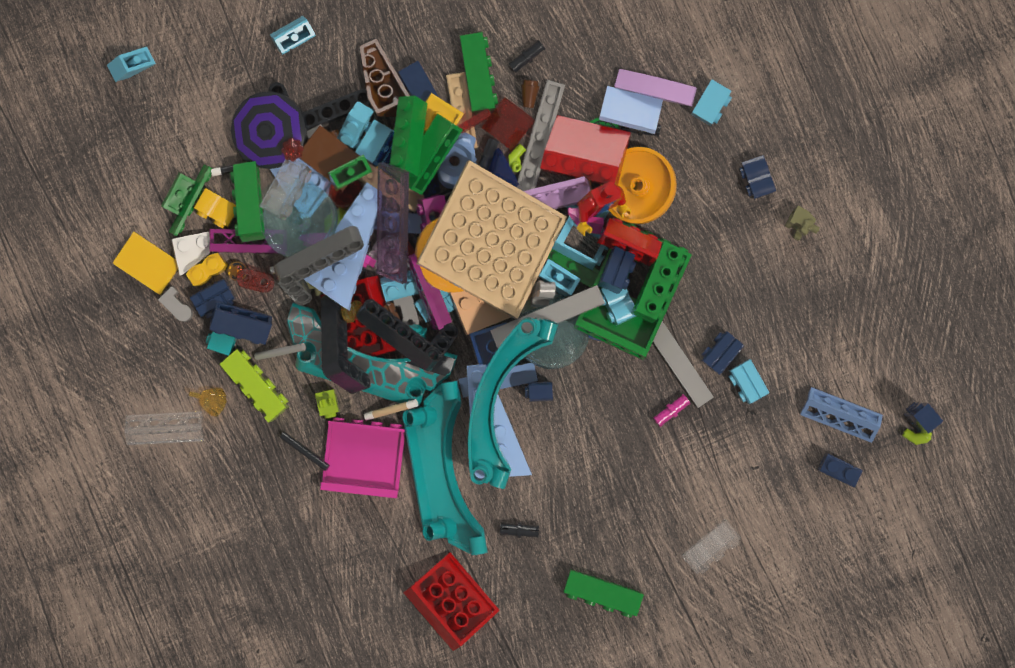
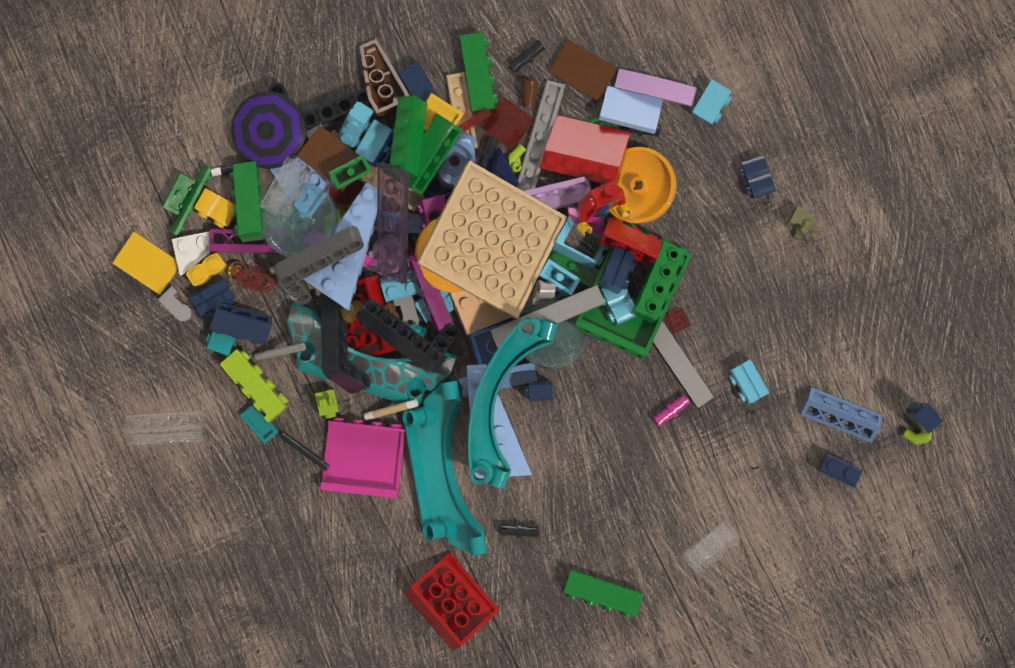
medium azure slope [107,47,156,82] -> none
clear yellow piece [188,388,227,417] -> none
medium azure brick [270,16,316,55] -> none
clear red plant [281,138,304,162] -> none
dark blue brick [701,331,744,375] -> none
none -> teal tile [240,404,279,444]
none -> reddish brown tile [549,39,618,102]
none -> clear red tile [665,309,691,334]

